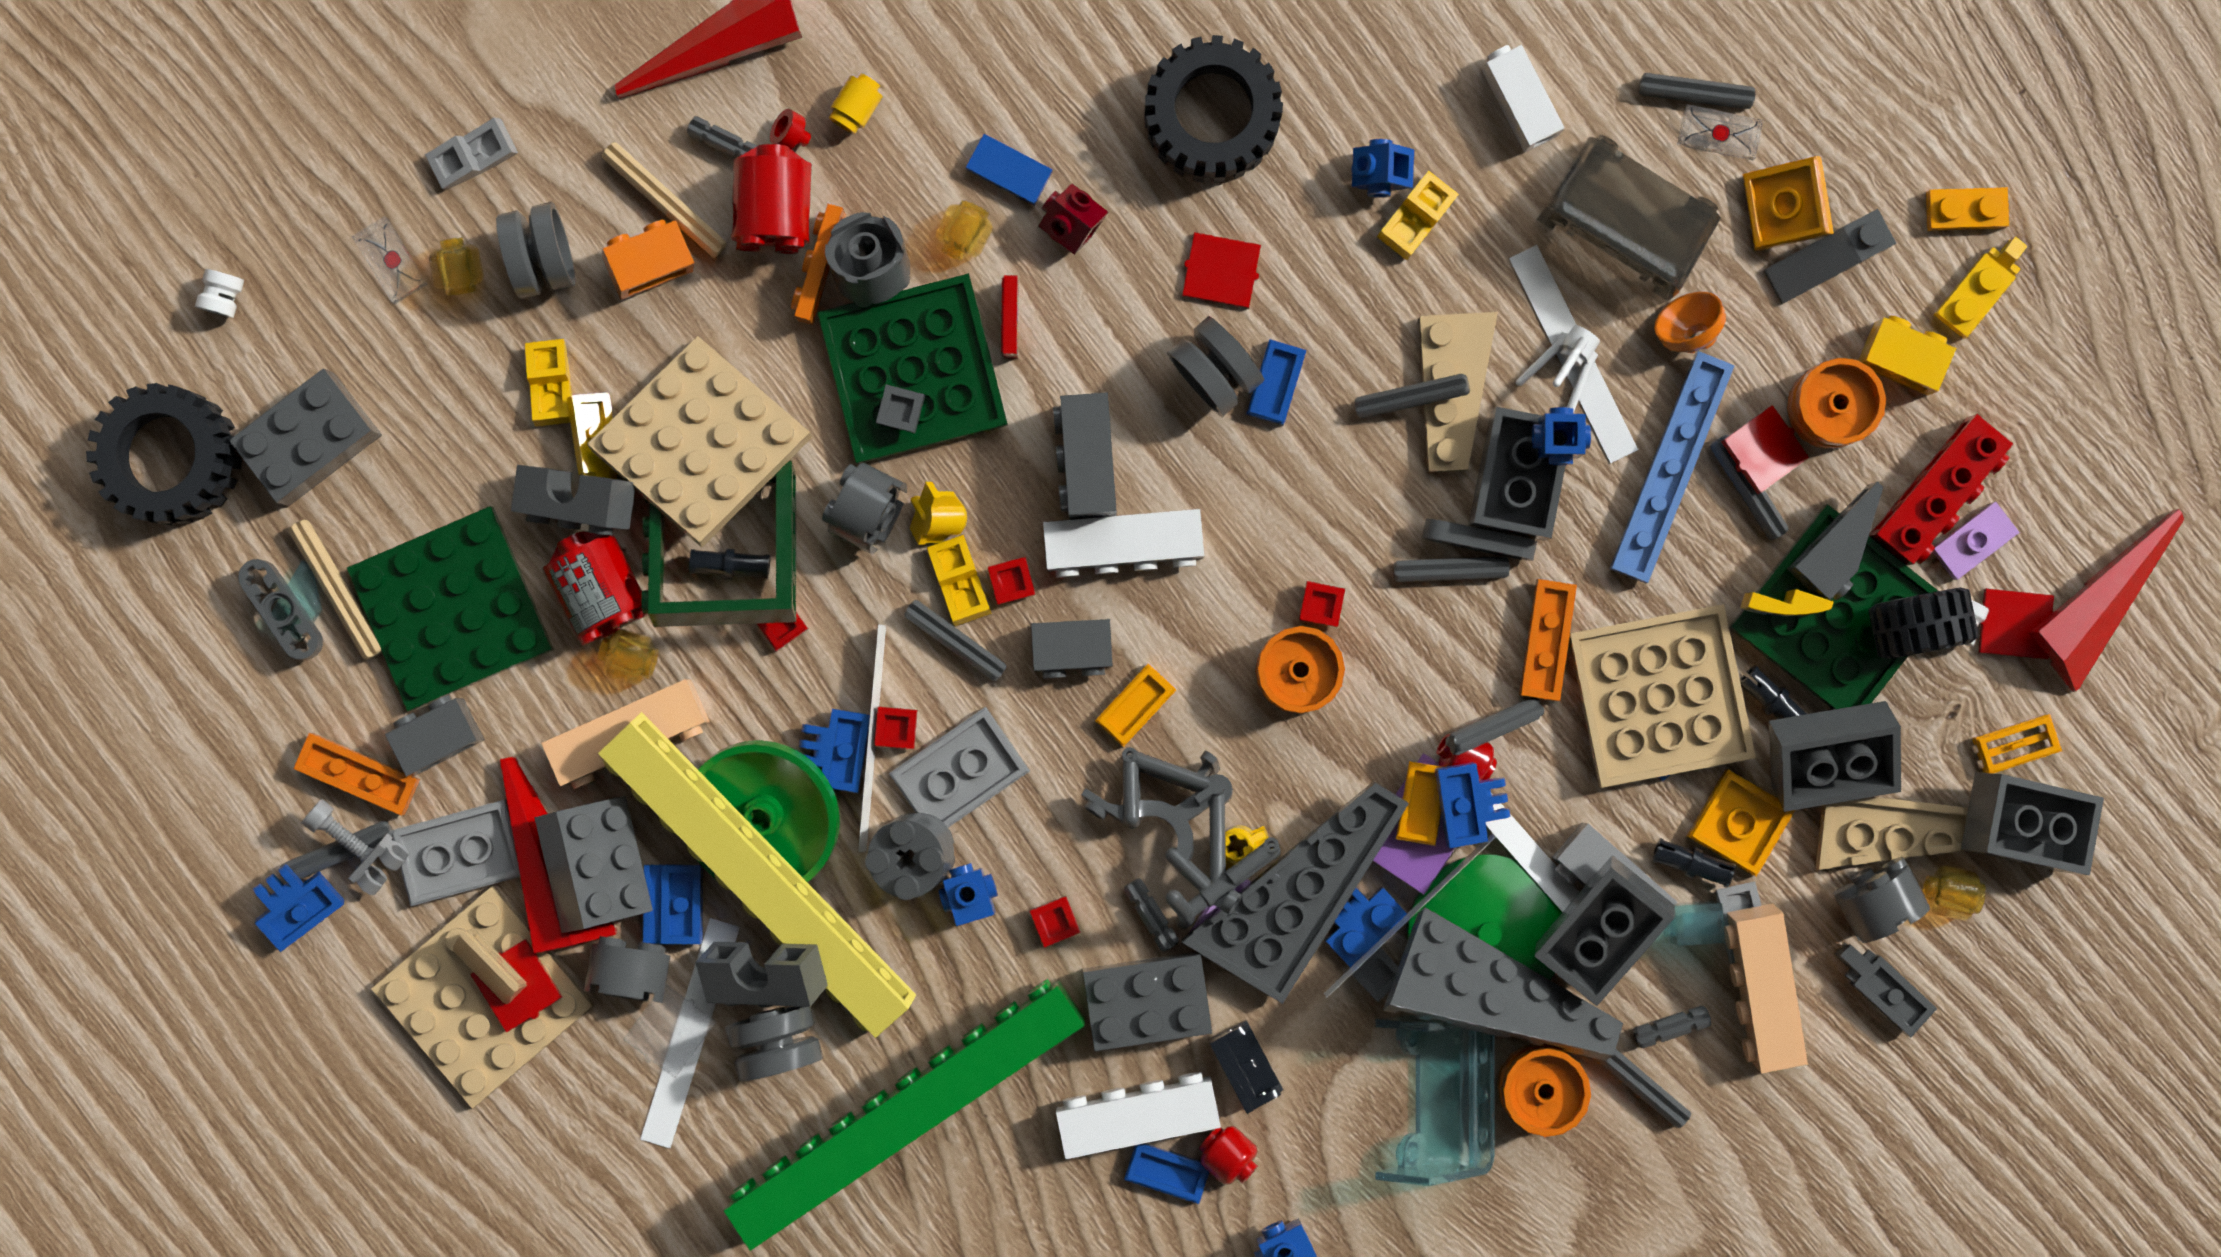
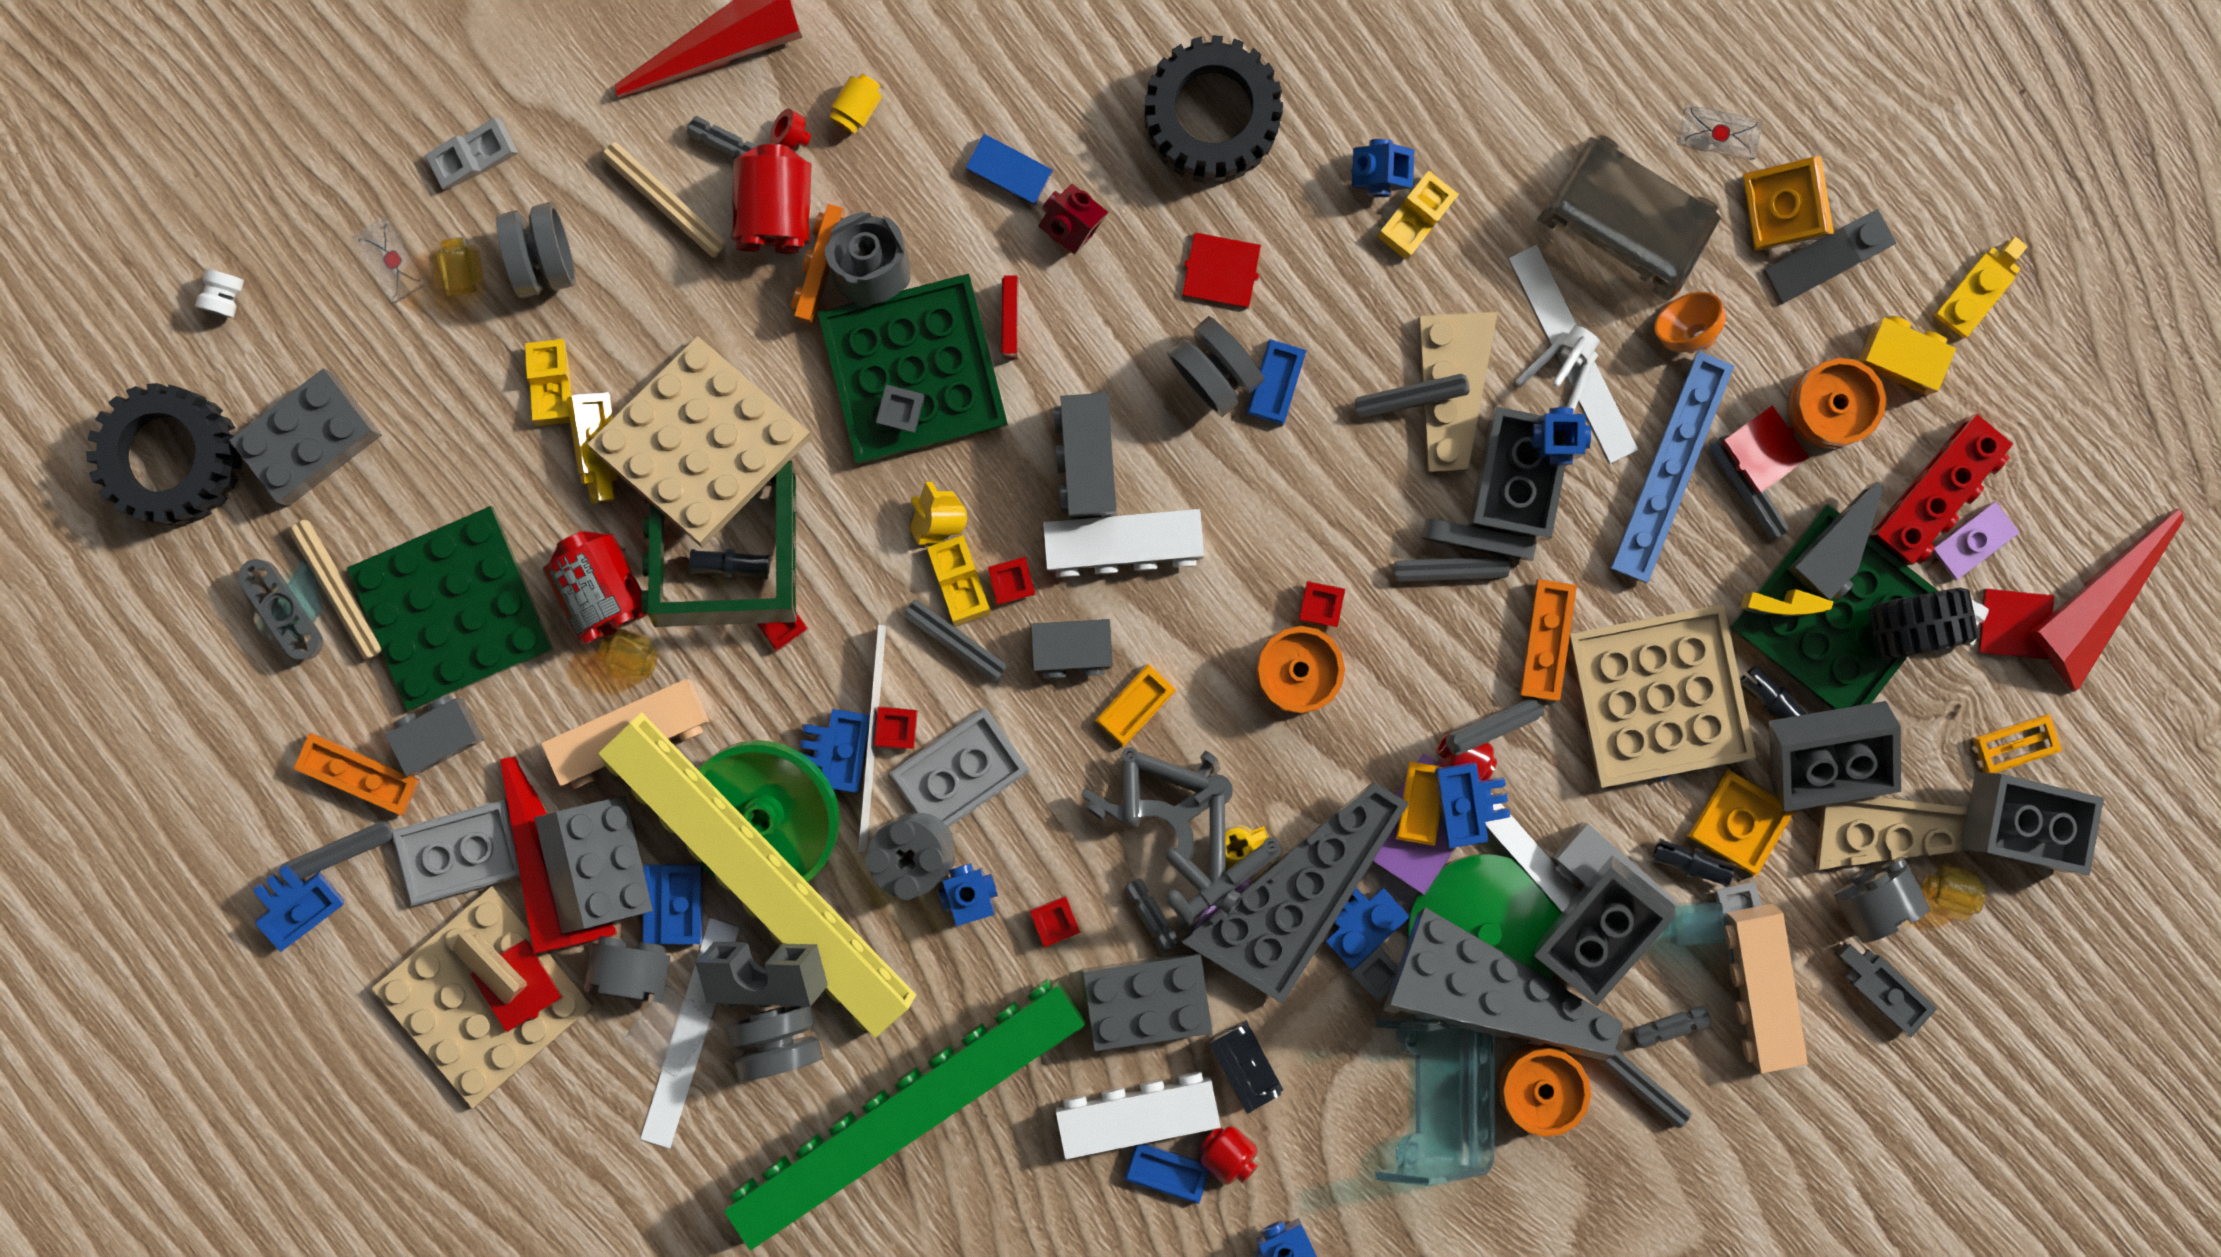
light grey bar [301,798,410,895] -> none
dark grey arch [511,464,635,535] -> none
orange brick [602,220,694,300] -> none
dark grey brick [822,463,907,554] -> none
clear yellow head [935,200,993,261] -> none
white sticker [1324,834,1497,998] -> none
white brick [1482,45,1564,153] -> none
dark grey axle [1639,73,1756,109] -> none
light orange plate [1926,187,2009,231] -> none

